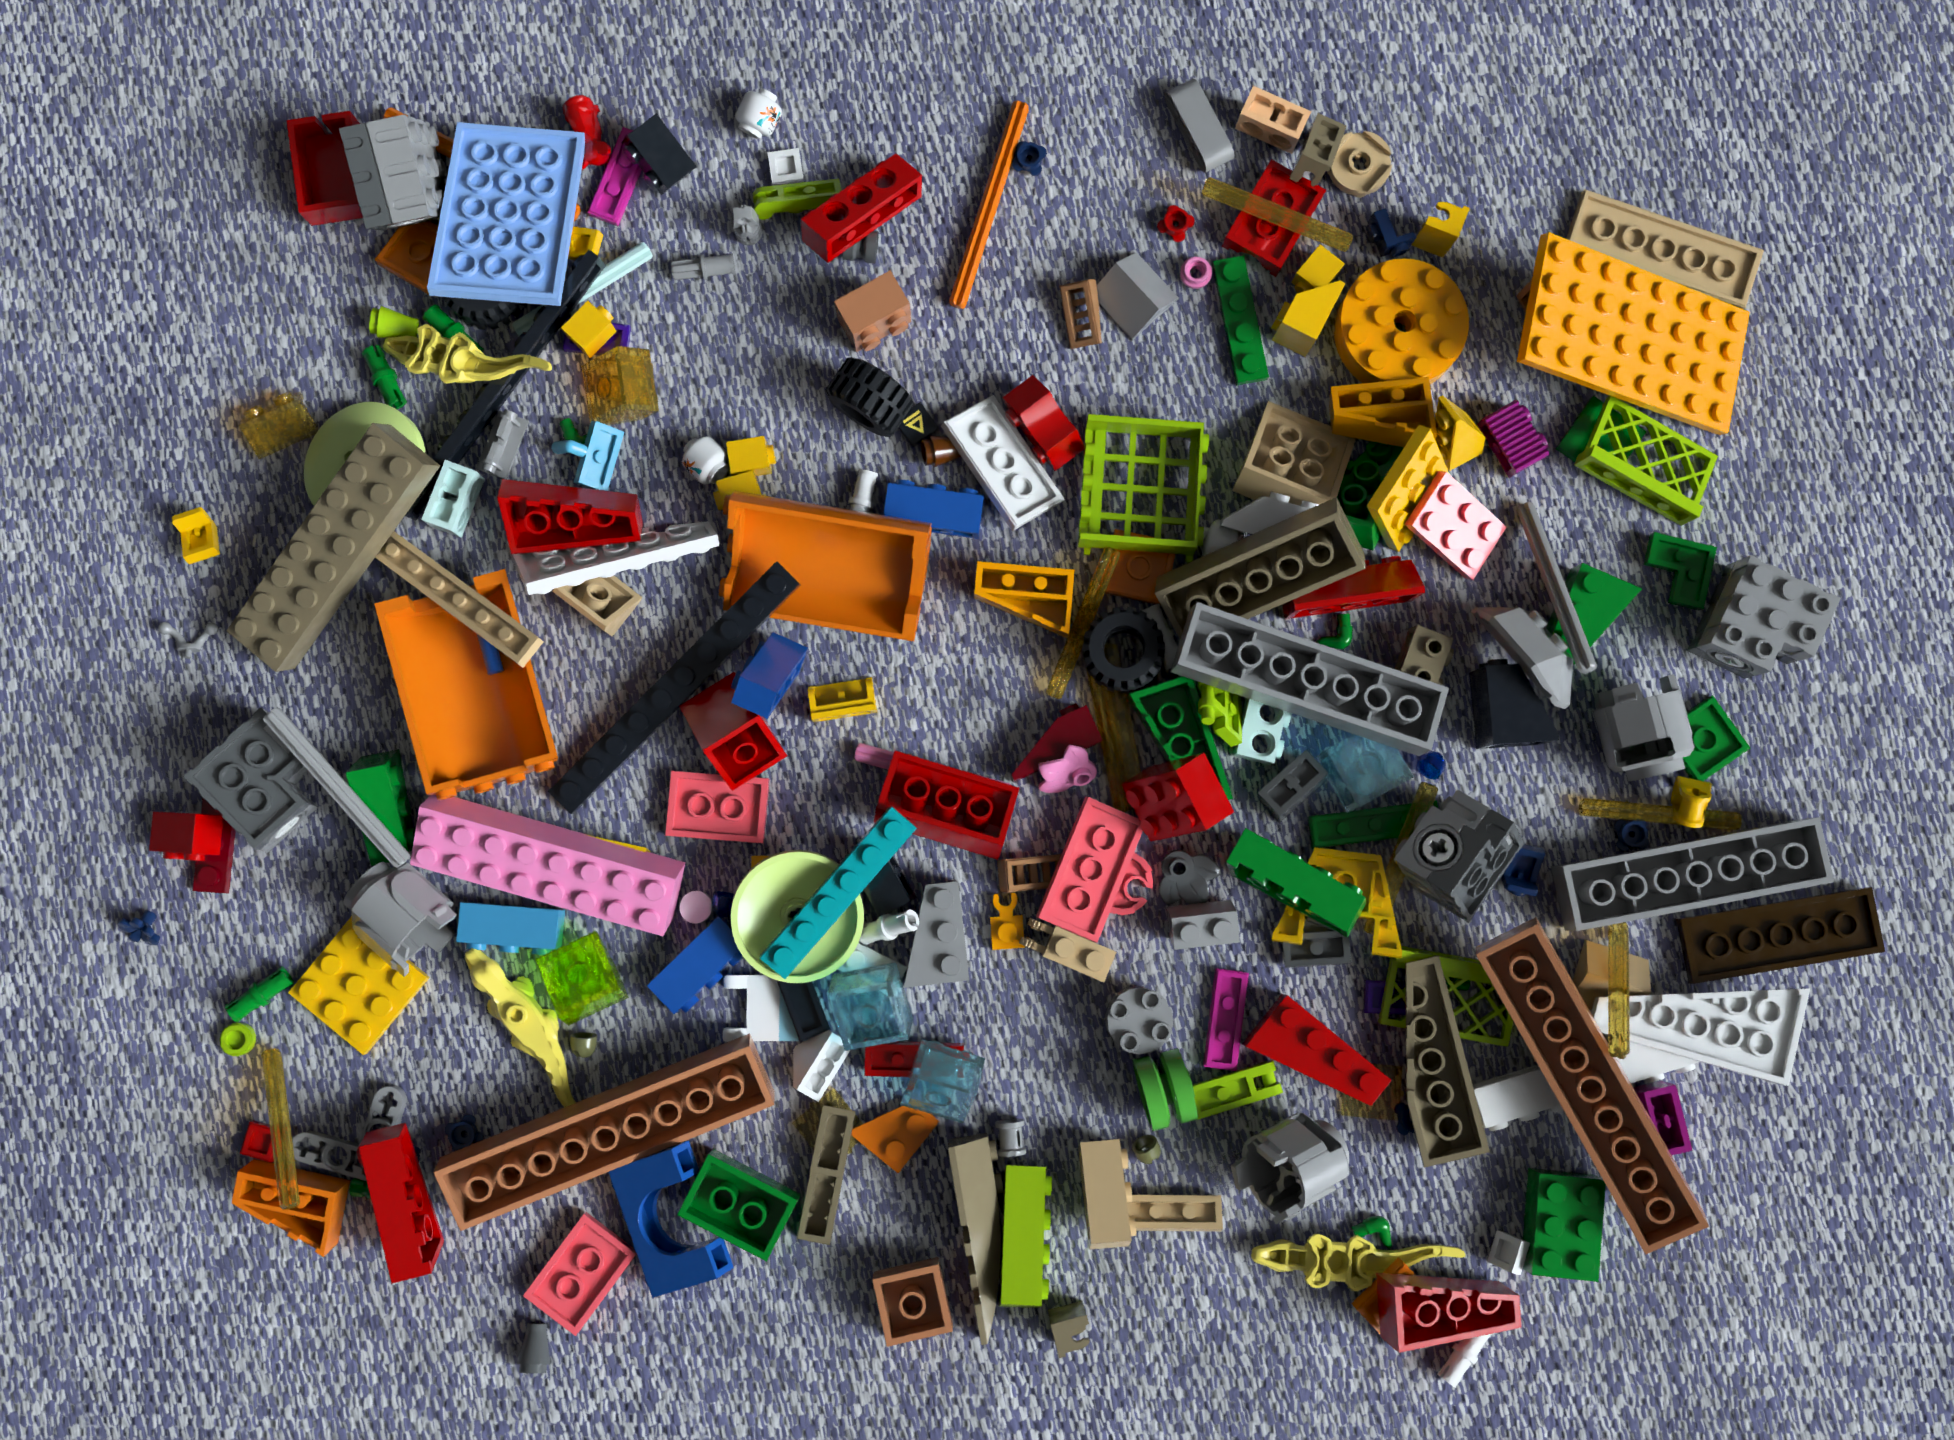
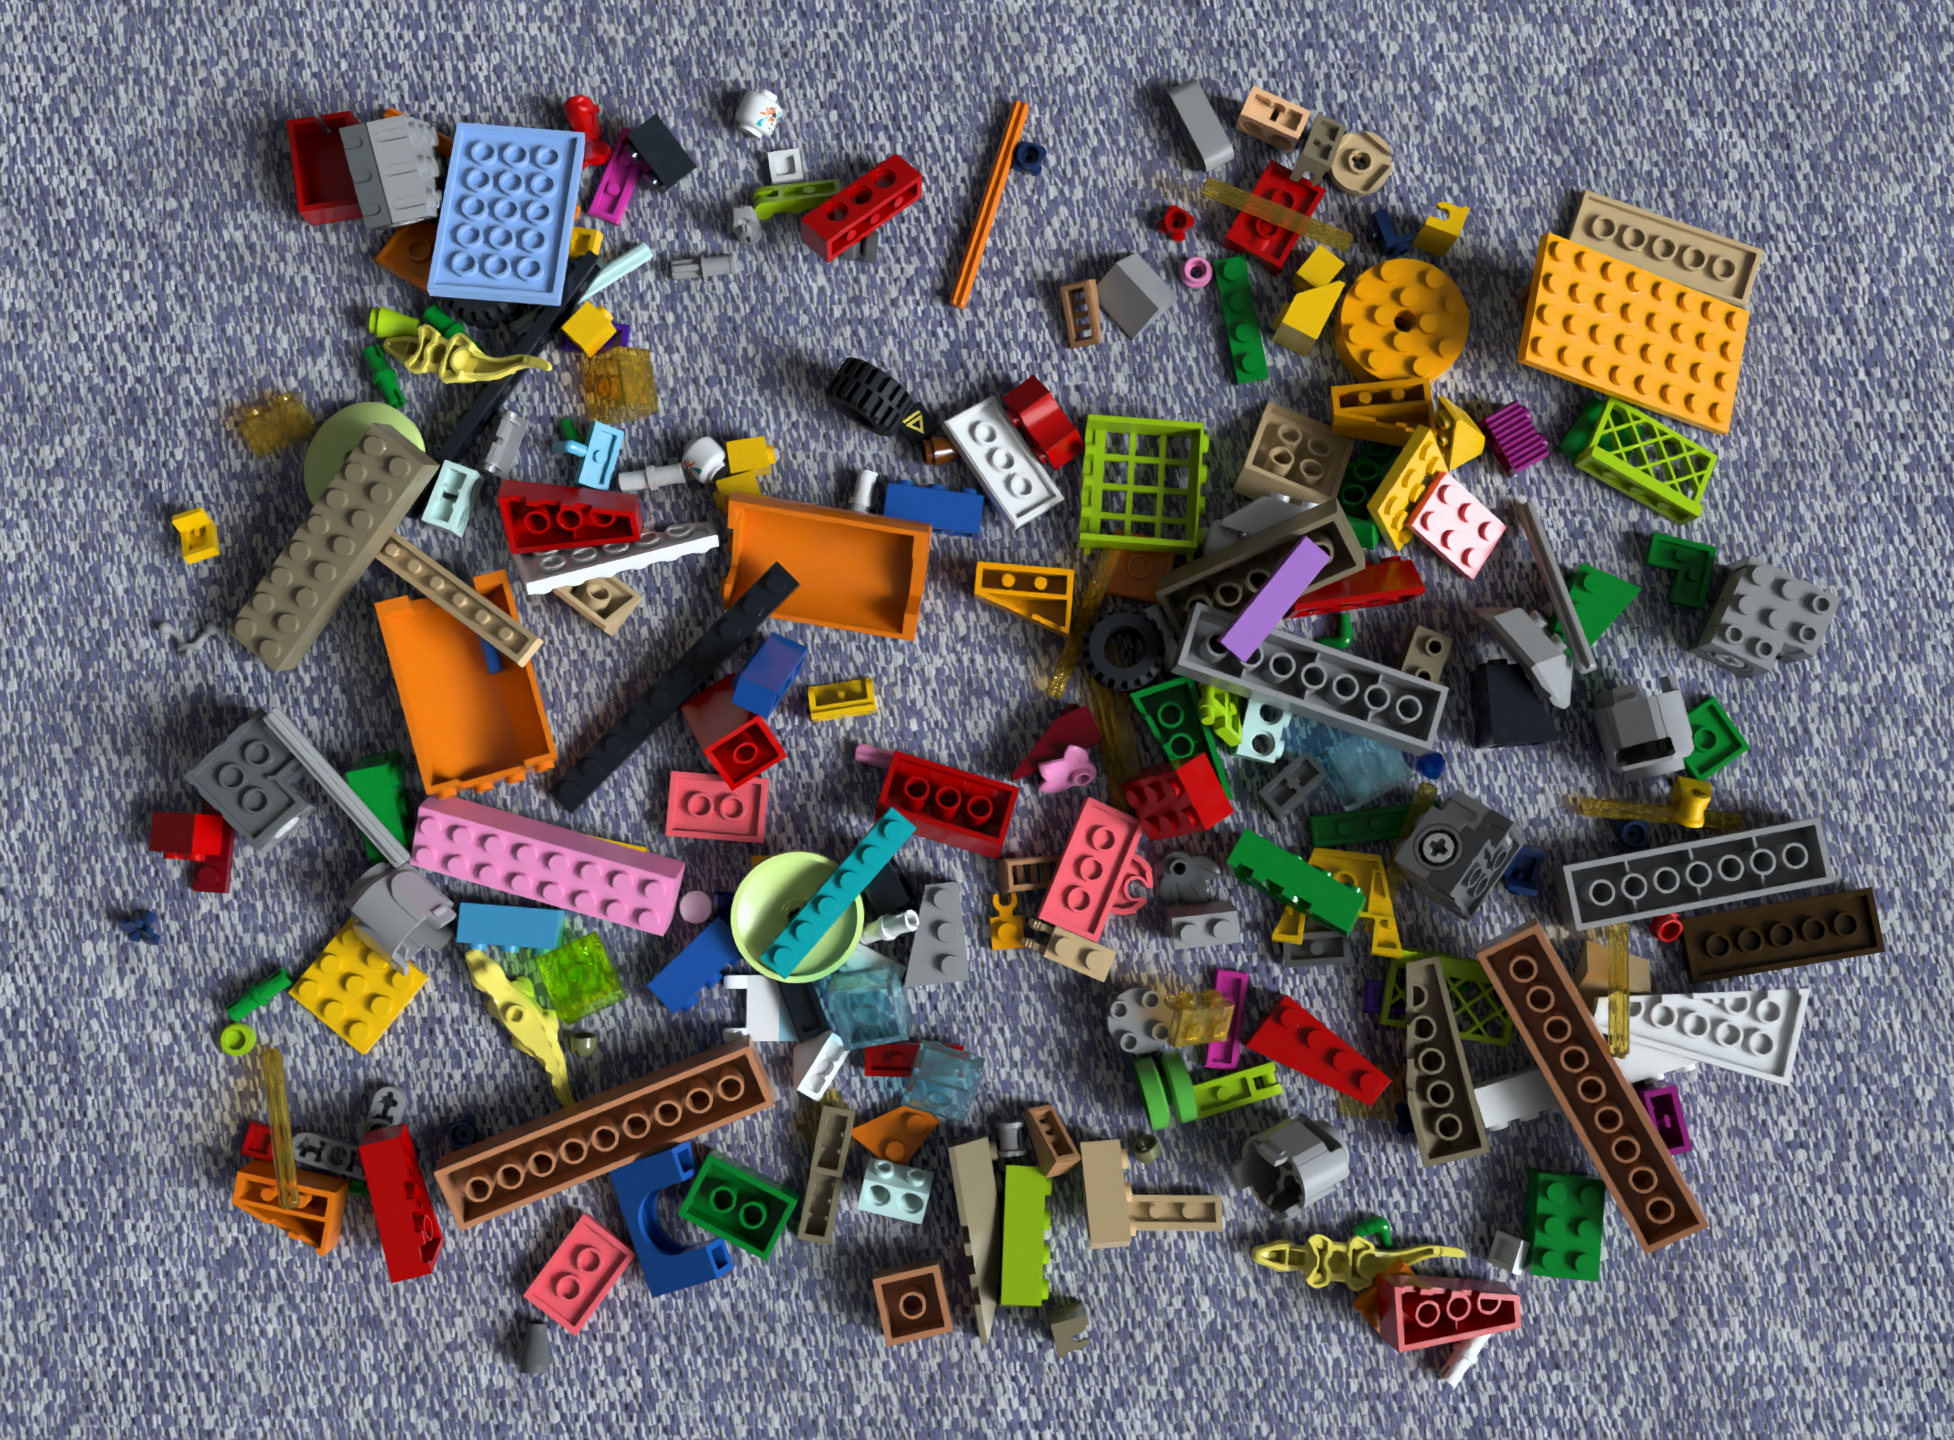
nougat brick [834,270,911,352] -> none
none -> white pin [618,462,687,493]
none -> light aqua brick [857,1157,934,1225]
none -> medium nougat slope [1023,1104,1081,1178]
none -> clear yellow bracket [1163,989,1235,1048]
none -> medium lavender tile [1217,536,1331,663]
none -> red plate [1649,913,1683,942]

